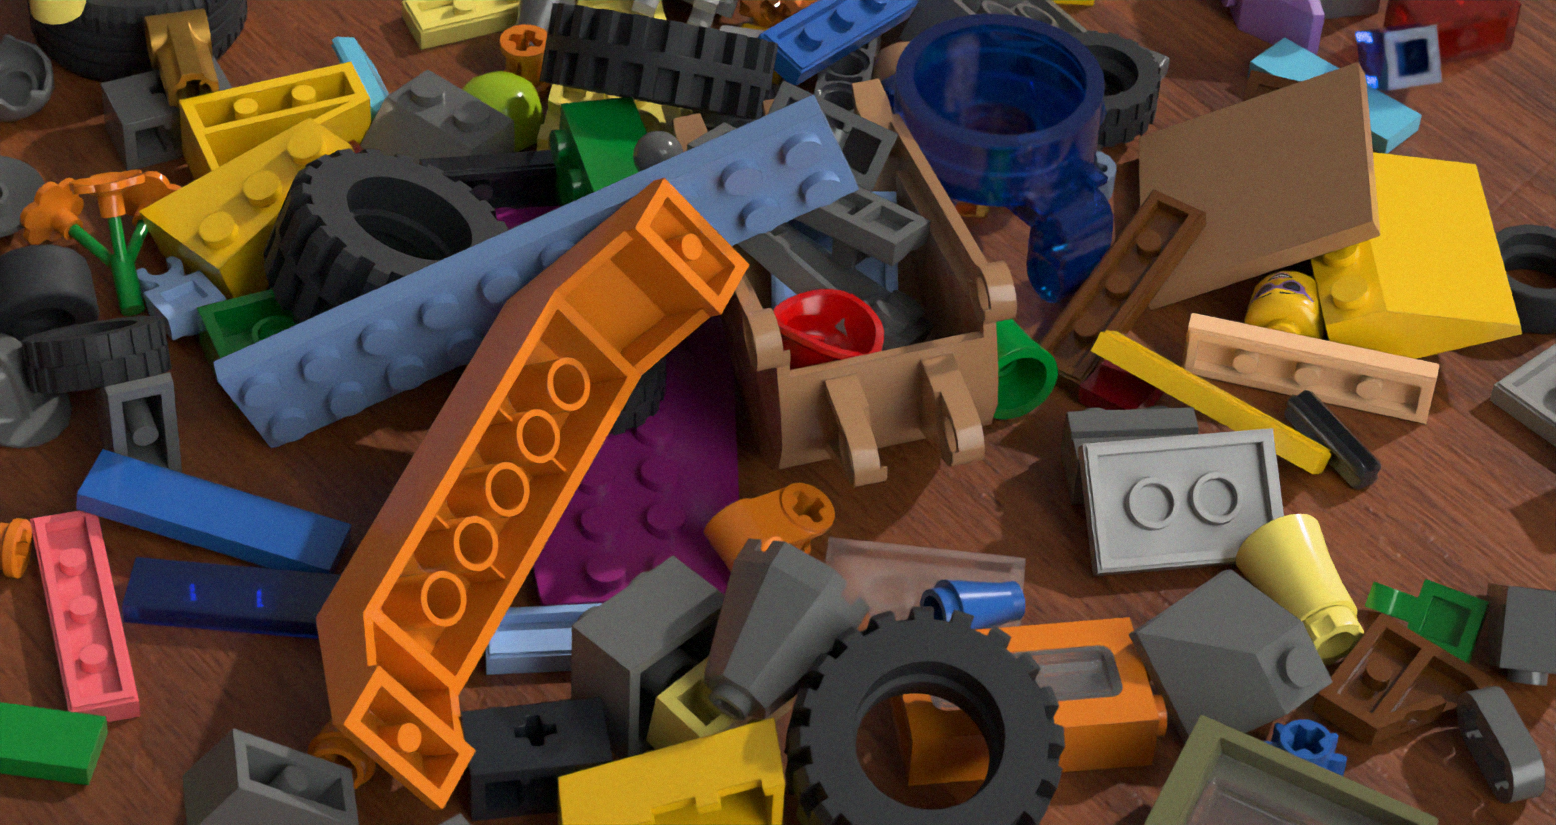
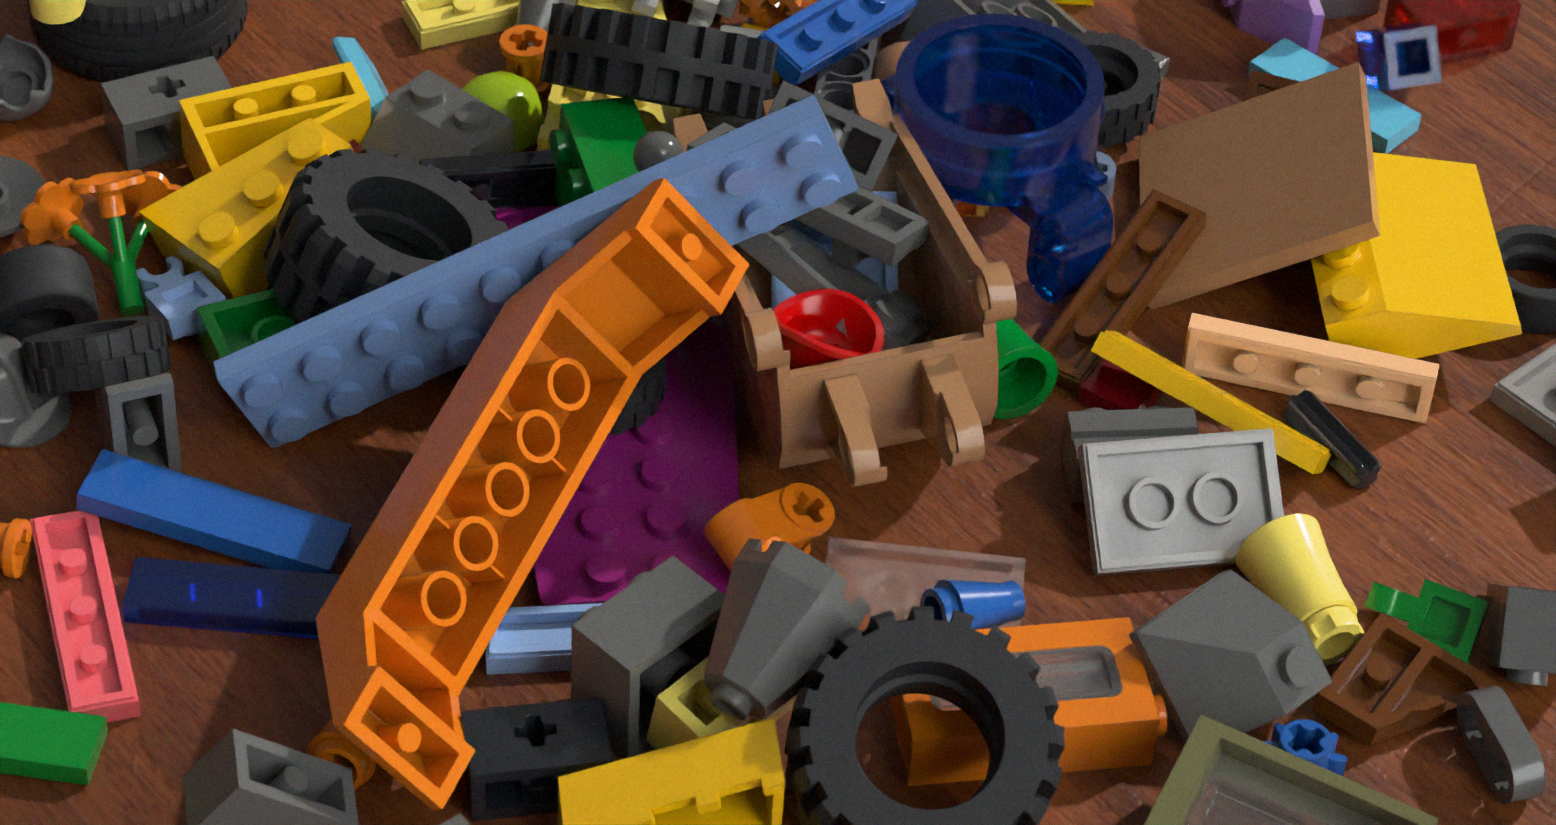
pearl gold piece [144,8,219,108] -> none
yellow head [1245,271,1326,340] -> none

